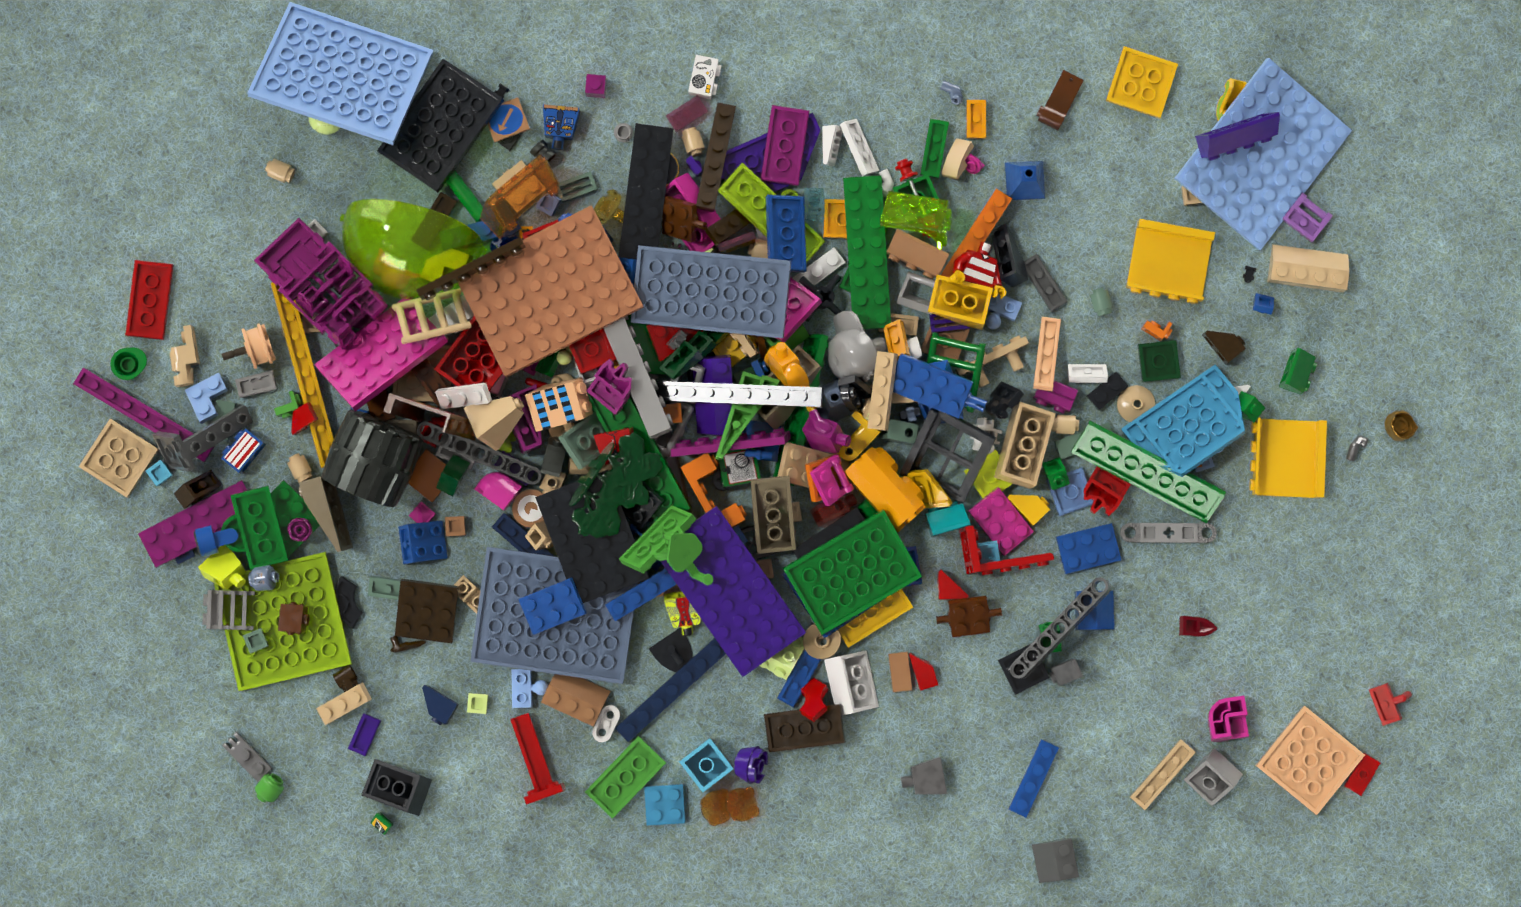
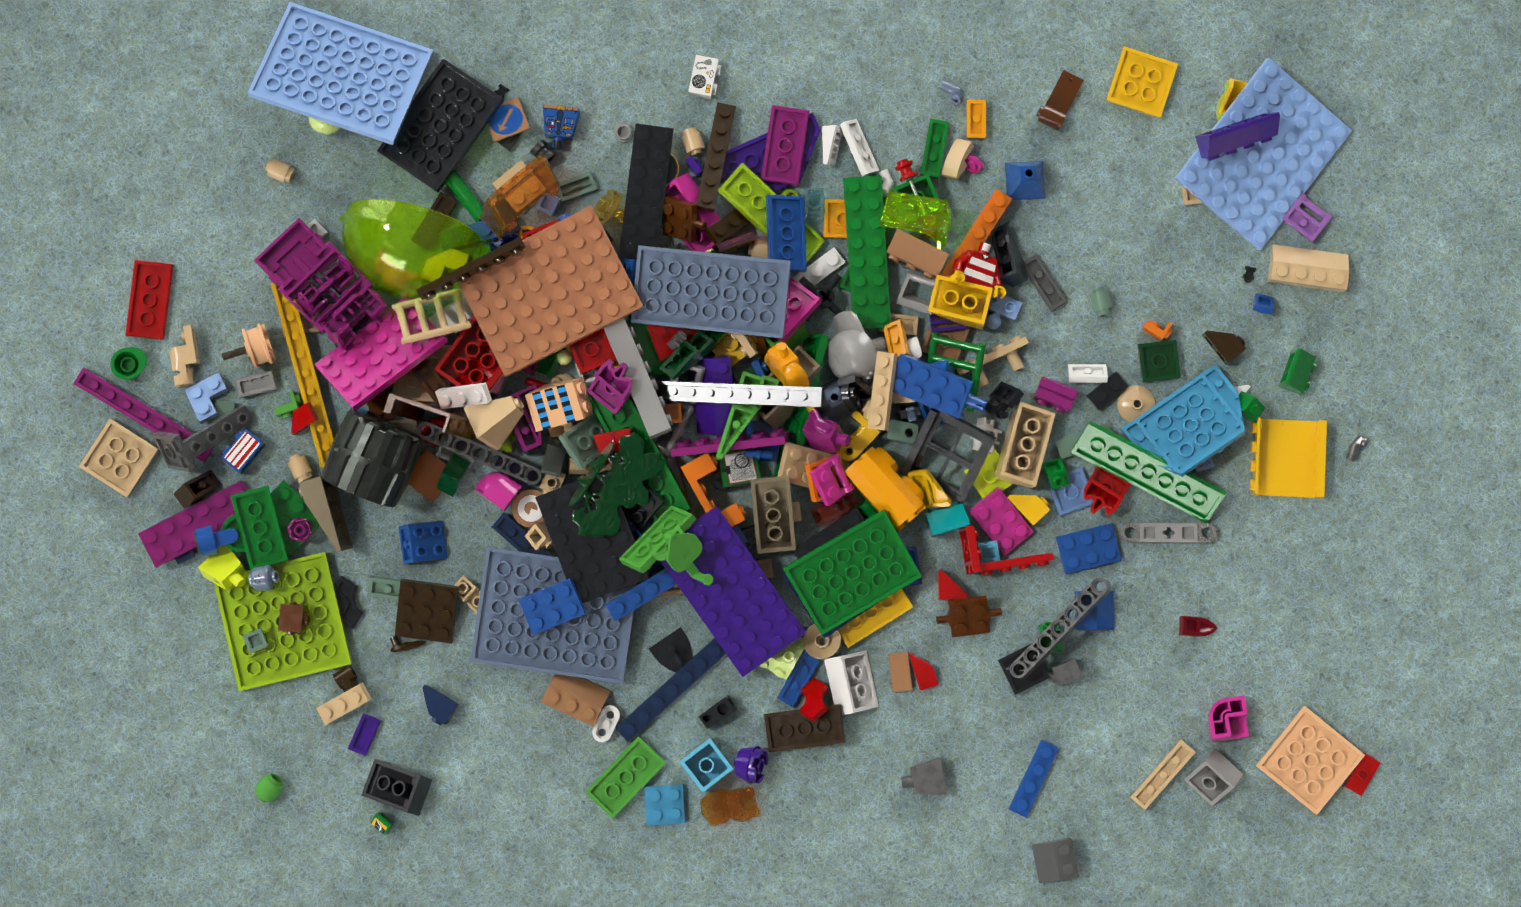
medium azure plate [146,460,173,487] -> none
light grey plate [202,590,255,630] -> none
flat silver hinge [222,732,273,782] -> none
dark pink tile [408,501,436,523] -> none
medium nougat plate [445,516,466,537] -> none
yellowish green plate [467,693,488,714] -> none
red bracket [510,713,566,805] -> none
light blue plate [511,669,548,708] -> none
magenta brick [585,74,607,98] -> none
torso [664,591,700,636] -> none
clear pink plate [666,95,708,133] -> none
light nougat tile [1033,317,1061,391] -> none
tan brick [1051,415,1079,435] -> none
yellow panel [1126,219,1215,304] -> none
red plate [1369,683,1412,726] -> none
pearl gold hair [1384,410,1418,441] -> none
none -> black leg [698,695,737,729]

